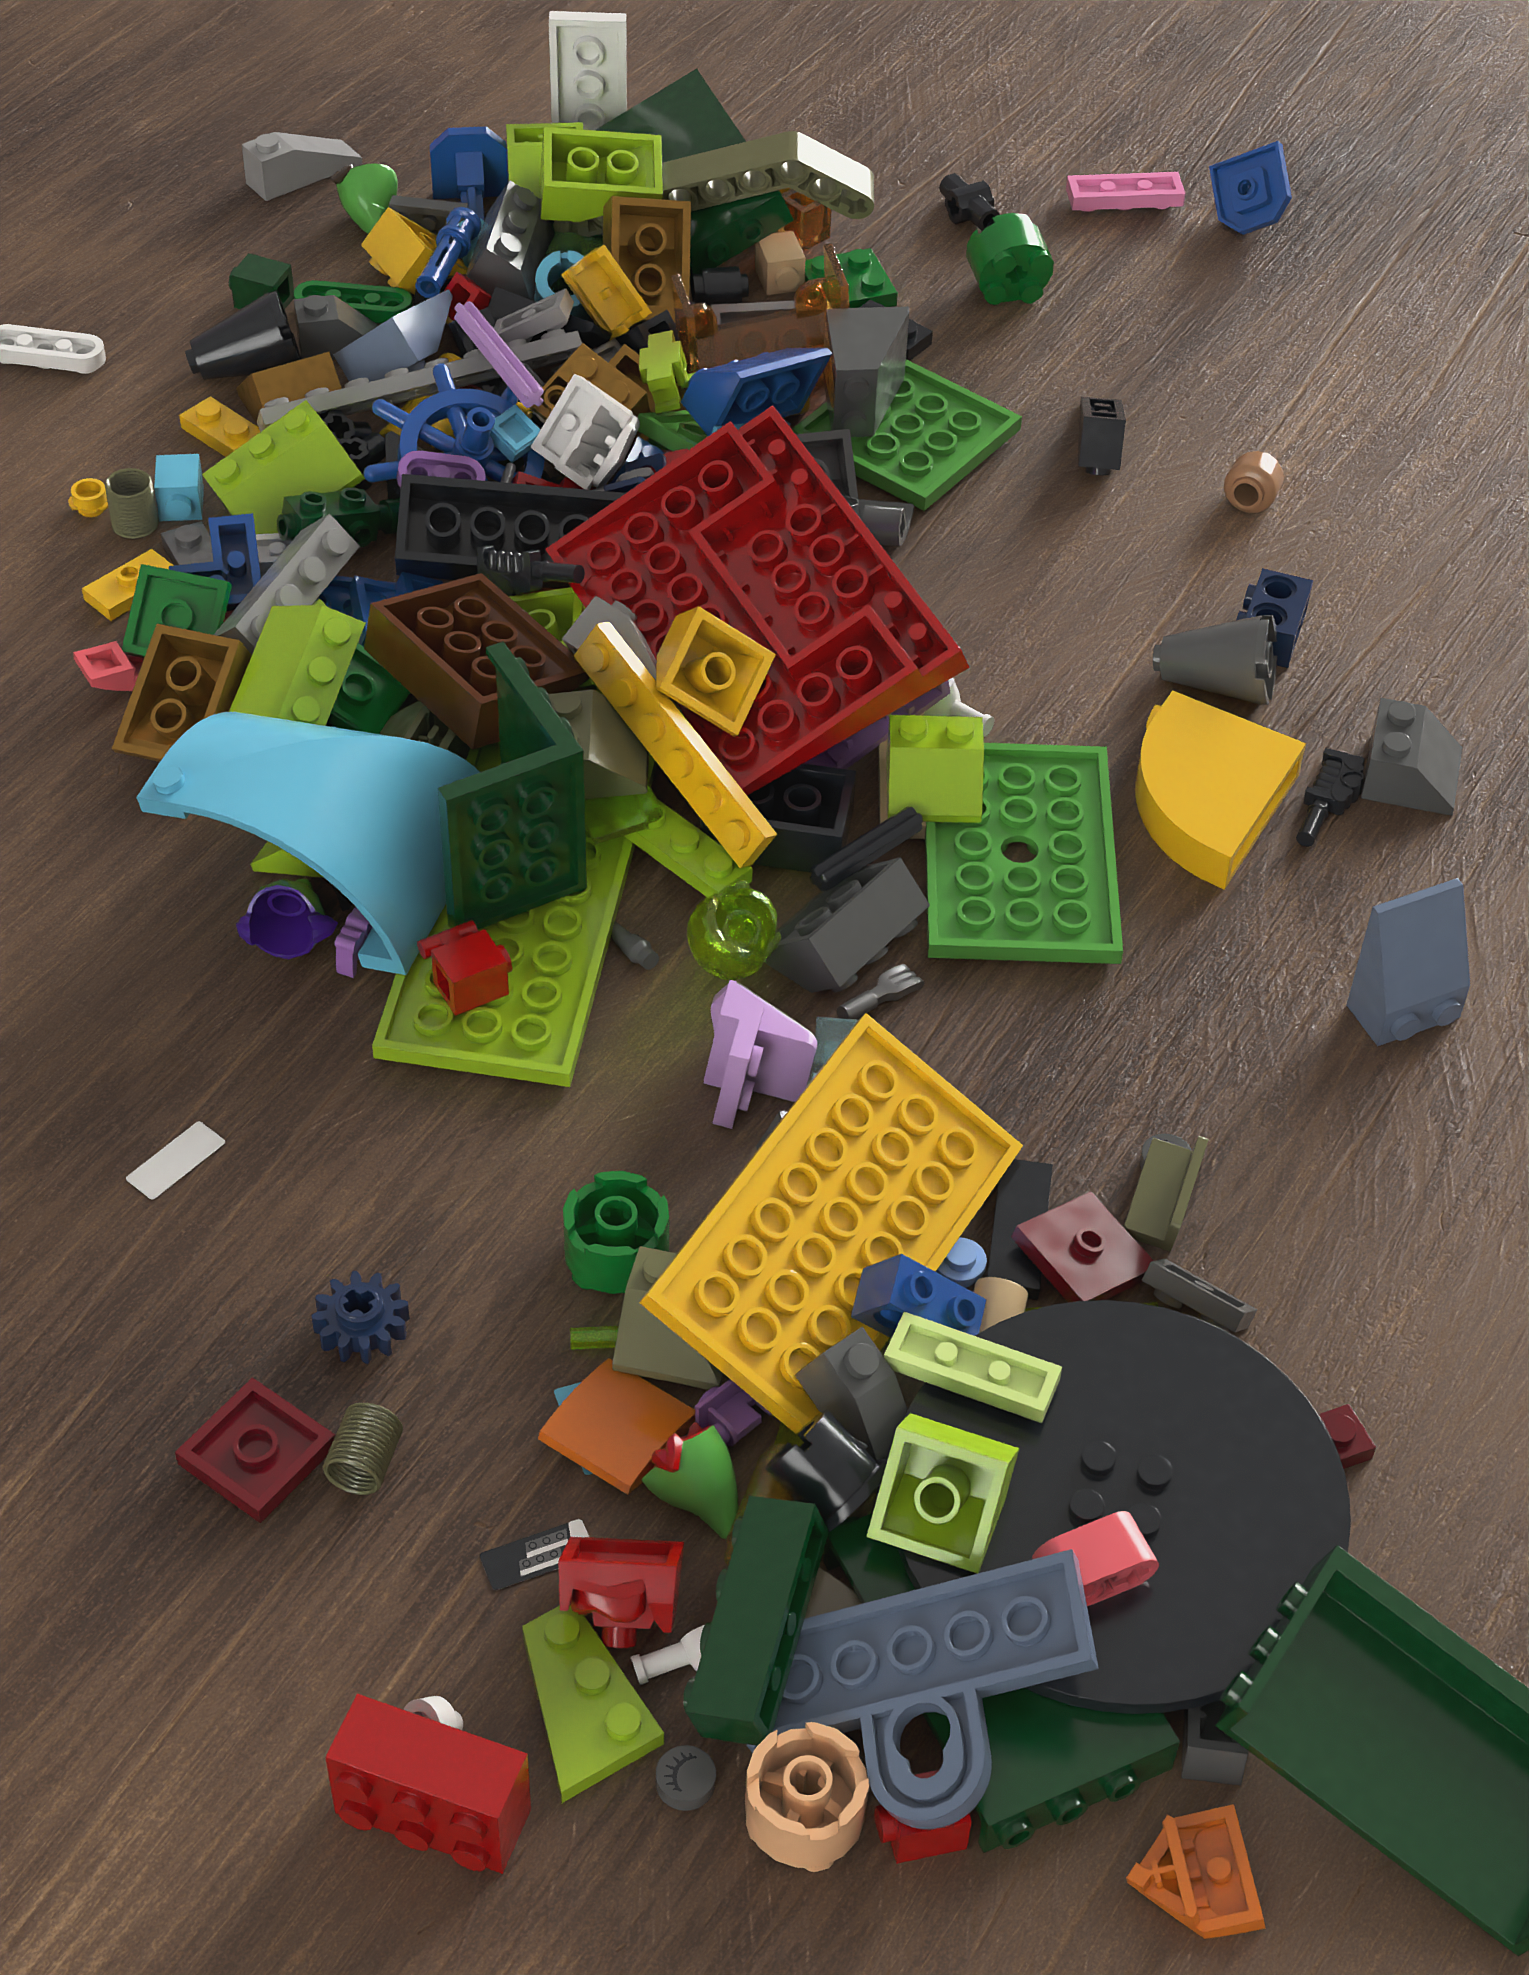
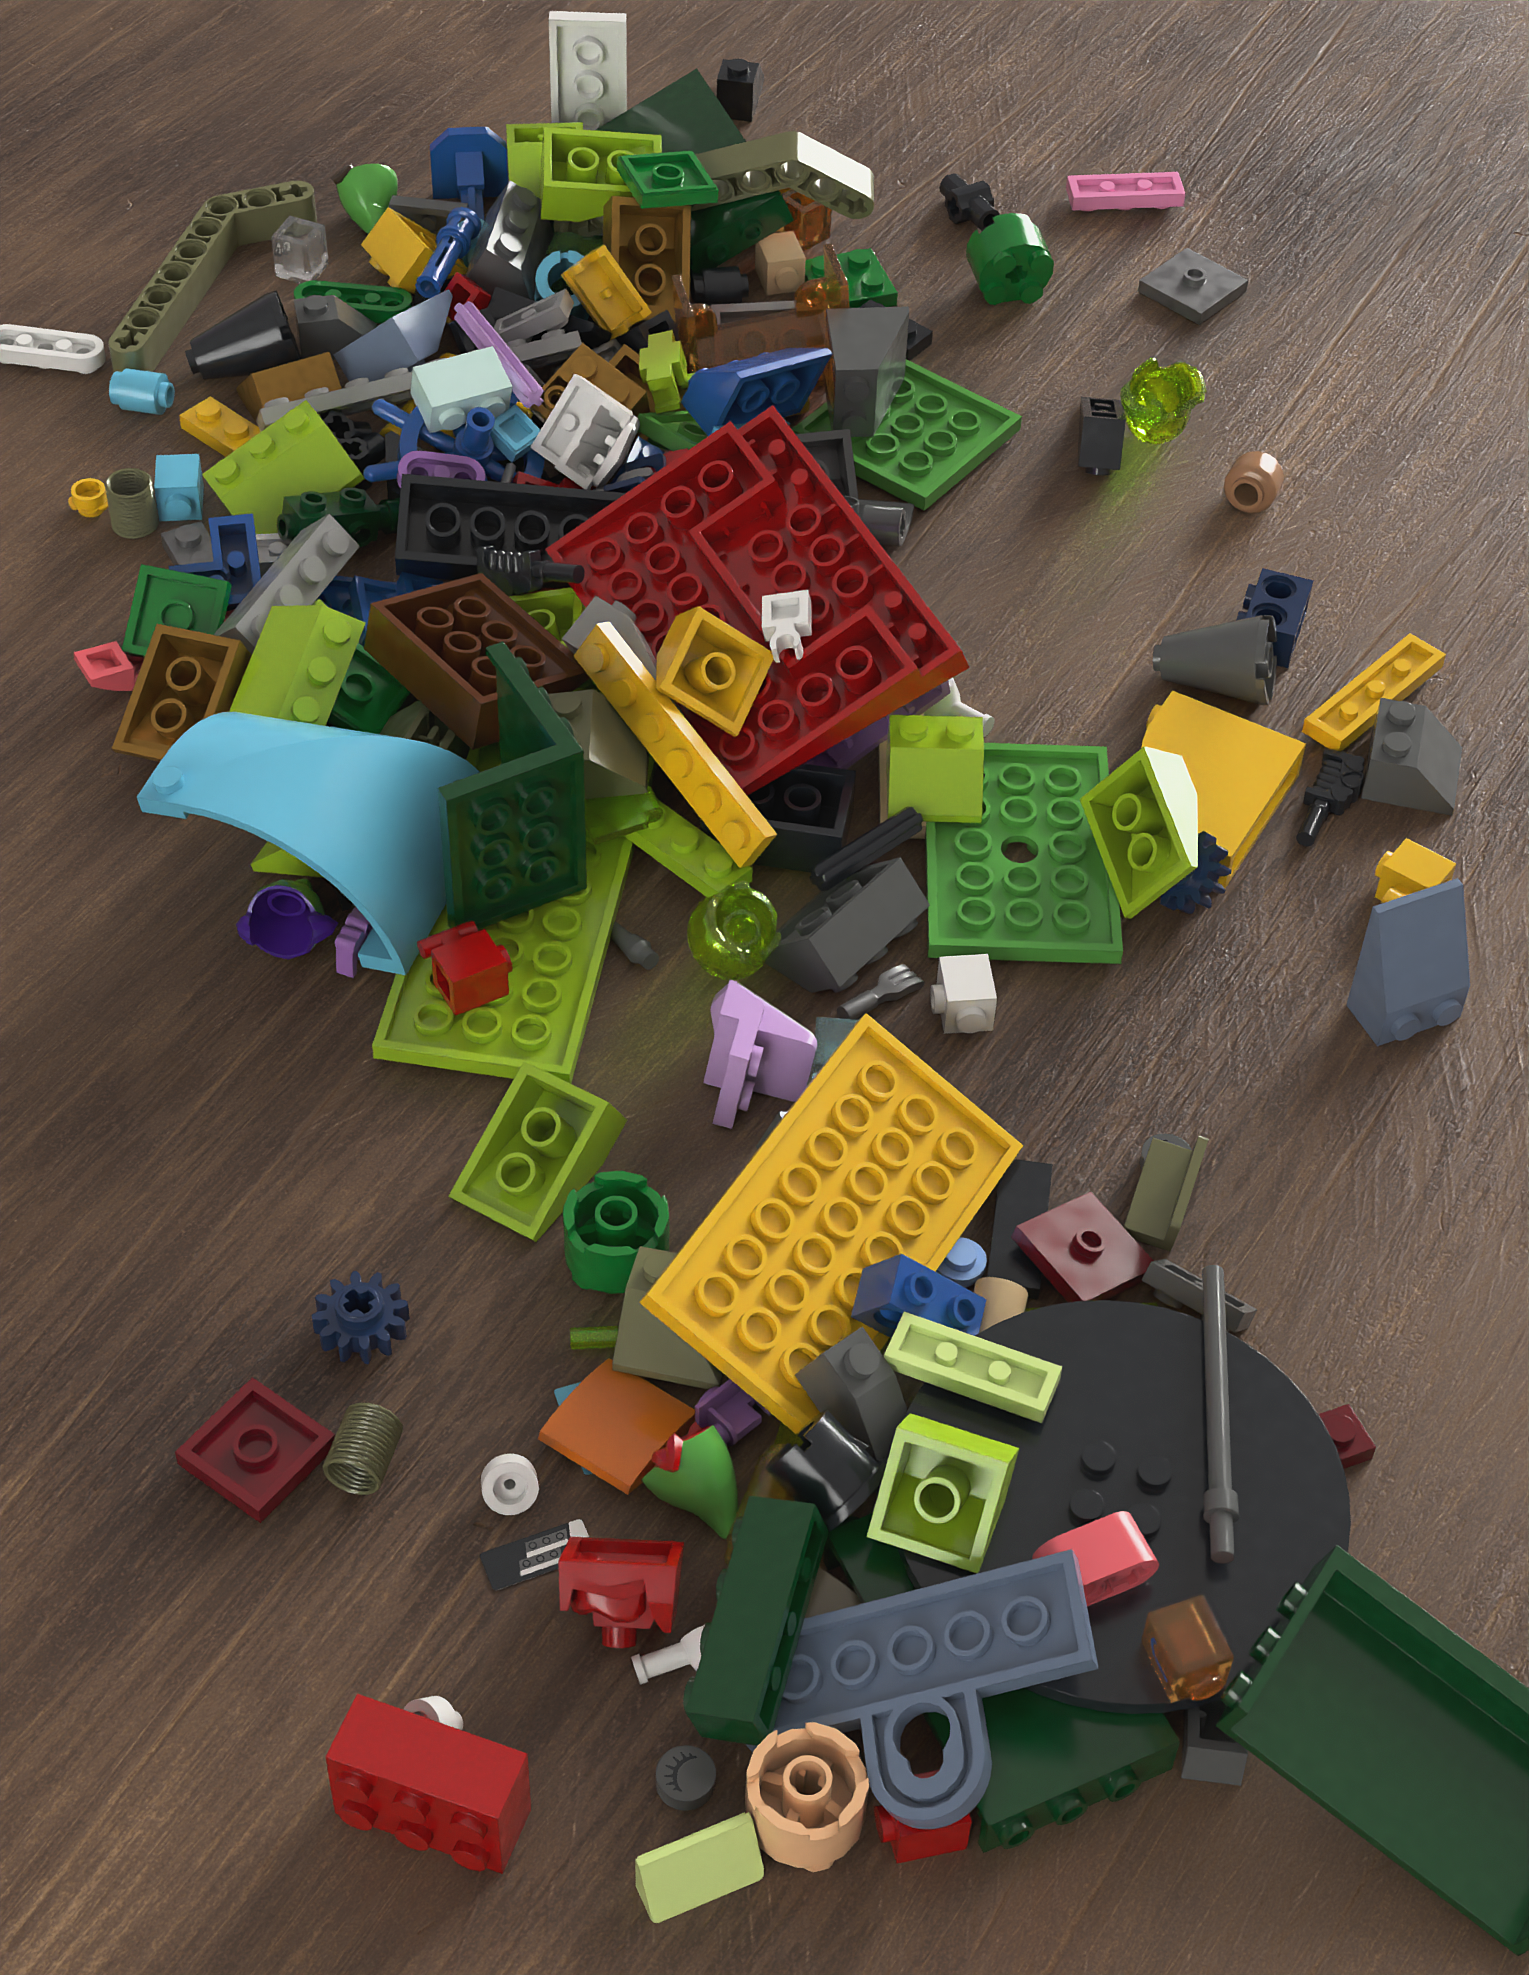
yellow plate [82,549,174,621] -> none
white sticker [126,1121,225,1200] -> none
dark green brick [228,253,294,309] -> none
light grey slope [242,132,363,201] -> none
lime wing [522,1605,664,1803] -> none
orange slope [1126,1804,1266,1939] -> none
blue piece [1209,141,1292,235] -> none
none -> olive beam [108,181,317,373]
none -> medium azure brick [109,368,175,415]
none -> clear brick [271,216,329,284]
none -> light aqua brick [410,346,512,433]
none -> lime slope [448,1061,627,1242]
none -> white tile [481,1454,539,1515]
none -> green plate [617,151,719,209]
none -> yellowish green slope [635,1812,764,1923]
none -> black slope [716,59,764,122]
none -> white plate [762,590,812,663]
none -> white brick [930,954,997,1034]
none -> lime slope [1080,746,1198,919]
none -> clear neon green hair [1120,358,1207,444]
none -> flat silver plate [1138,248,1248,325]
none -> clear orange brick [1141,1595,1234,1703]
none -> dark blue gear [1160,831,1232,915]
none -> dark grey bar [1202,1265,1239,1563]
none -> yellow plate [1302,633,1446,751]
none -> yellow brick [1375,838,1456,903]

